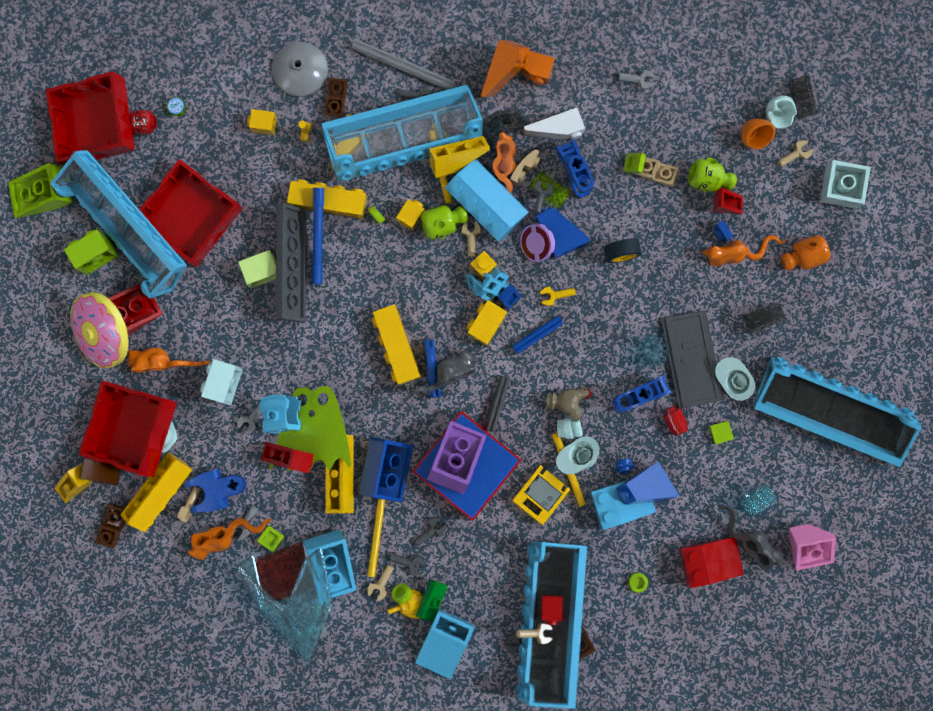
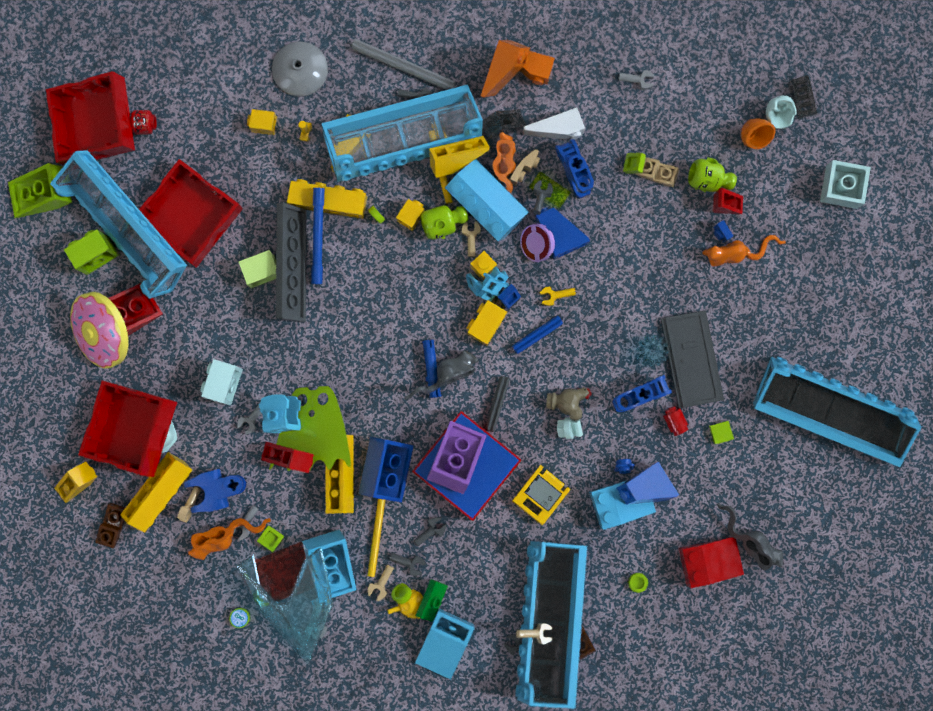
reddish brown slope [80,459,120,486] -> none
orange animal [128,347,211,373] -> none
tile [166,97,187,117] -> none
reddish brown slope [324,78,348,117] -> none
yellow brick [371,304,421,385] -> none
red brick [541,596,562,625] -> none
yellow bar [552,432,586,507] -> none
light aqua piece [556,436,599,474] -> none
black wheel [603,238,642,263] -> none
light aqua piece [715,357,755,401] -> none
clear light blue gear [741,484,776,515] -> none
clear smoke slope [744,302,787,334] -> none
tan bar [778,141,813,167] -> none
orange piece [780,235,831,270] -> none
bright pink slope [789,524,836,571] -> none
none -> tile [229,608,250,628]

